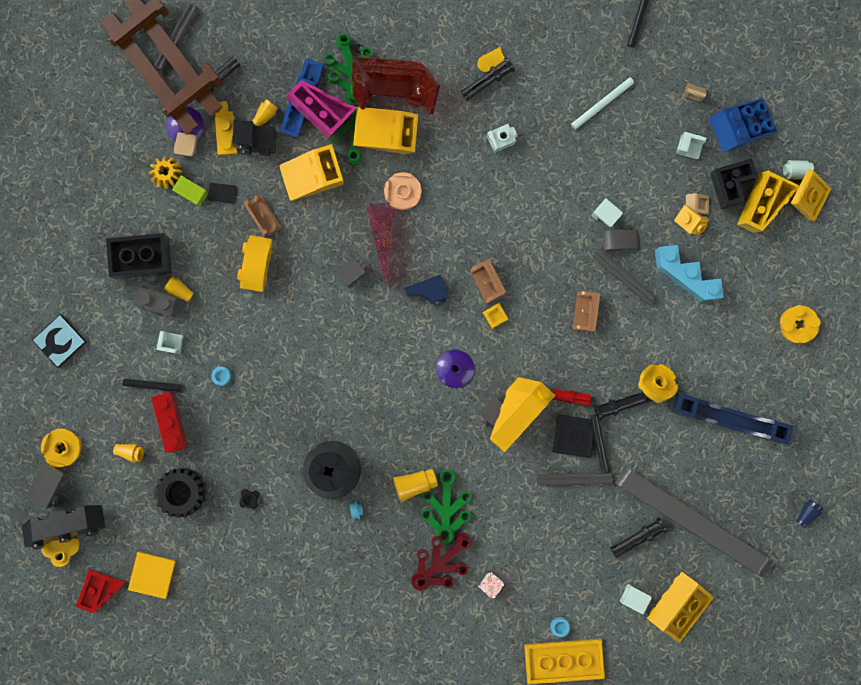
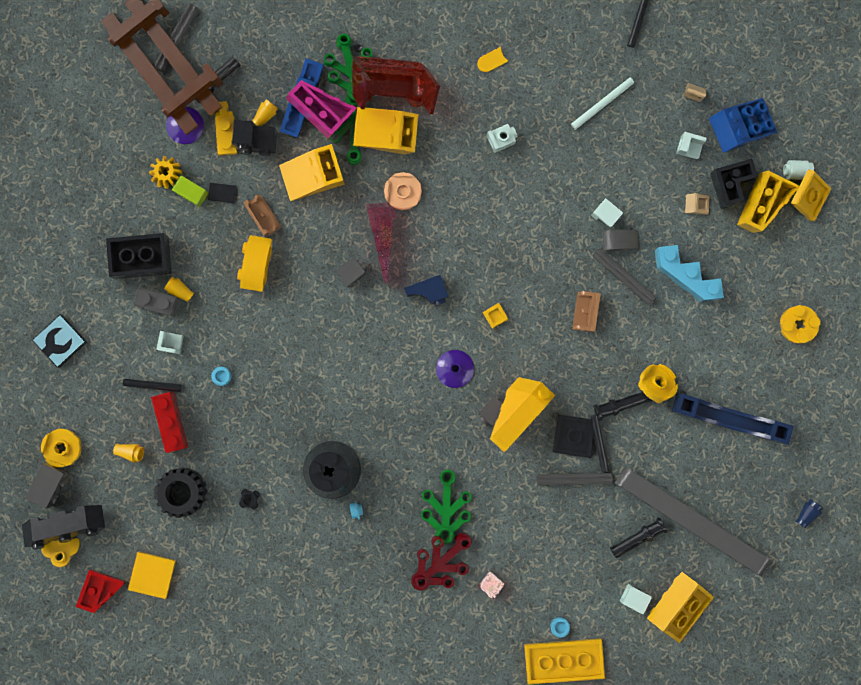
tan slope [174,132,197,156] -> none
yellow plant [393,469,438,503] -> none
black pin [460,57,515,101] -> none
medium nougat hinge [470,259,506,304] -> none
red axle [552,388,591,406] -> none
yellow bracket [674,205,709,235] -> none

